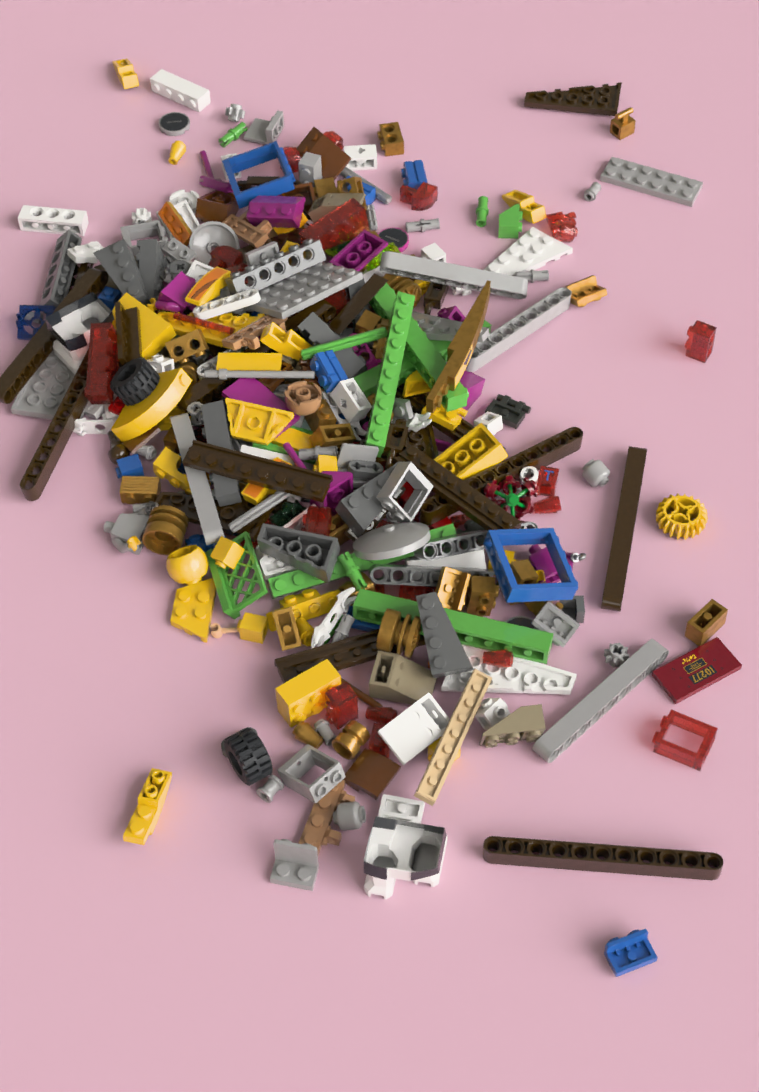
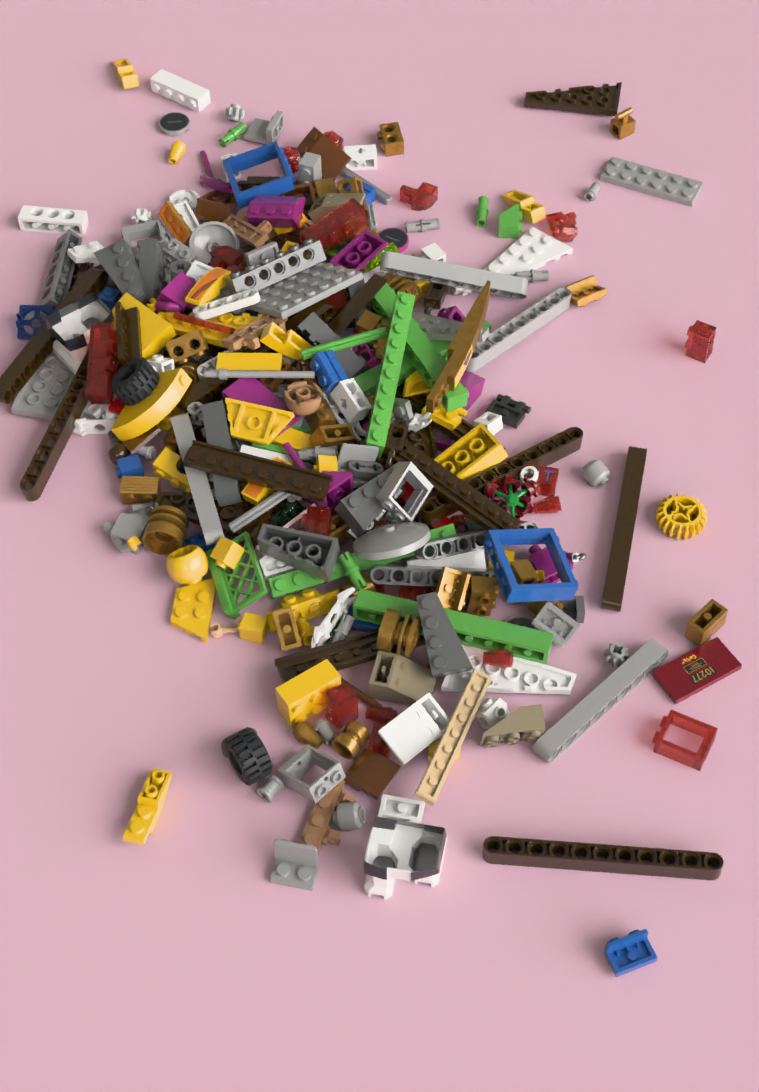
blue brick [401,160,427,195] -> none

